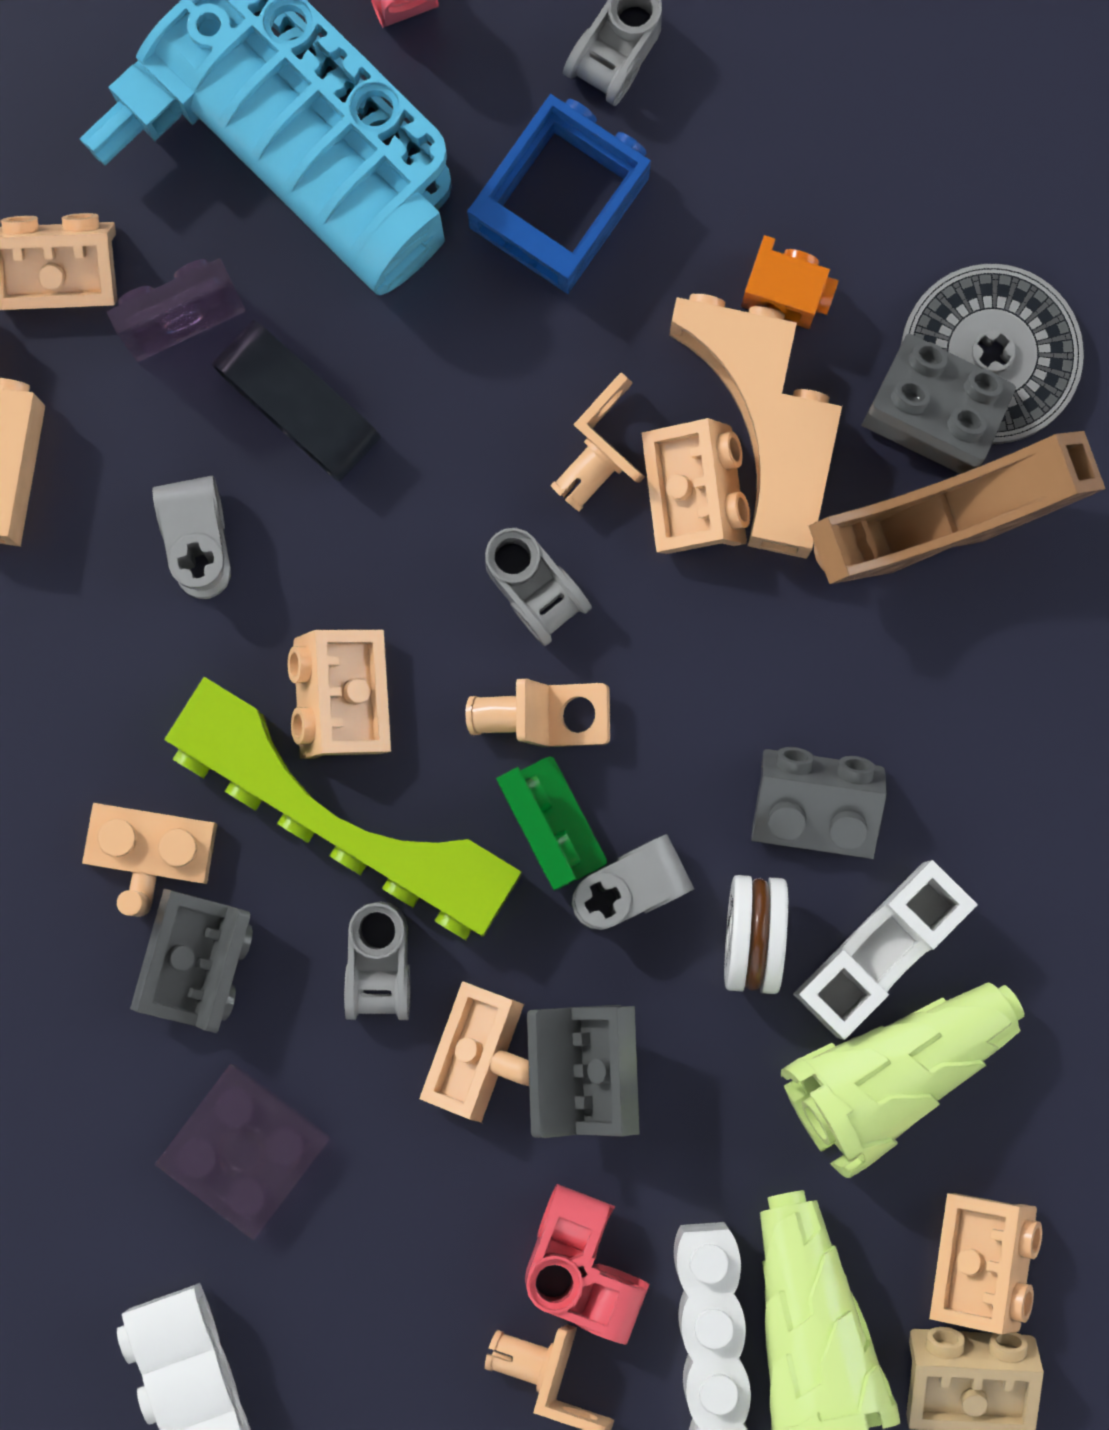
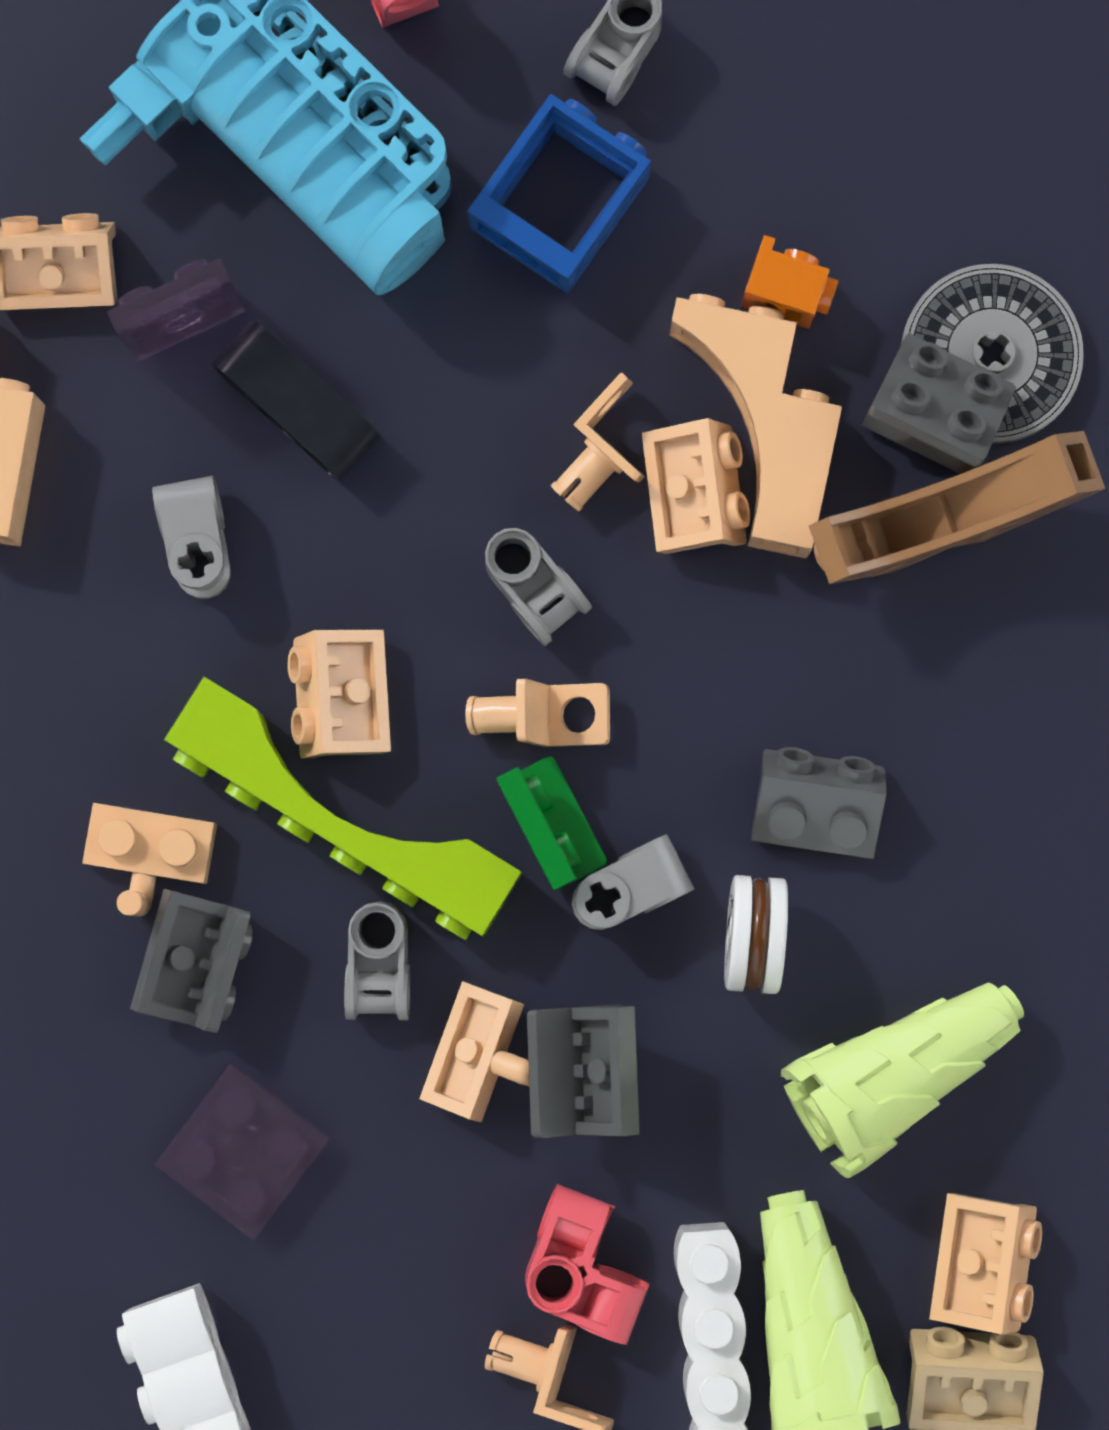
white arch [793,860,978,1040] -> none

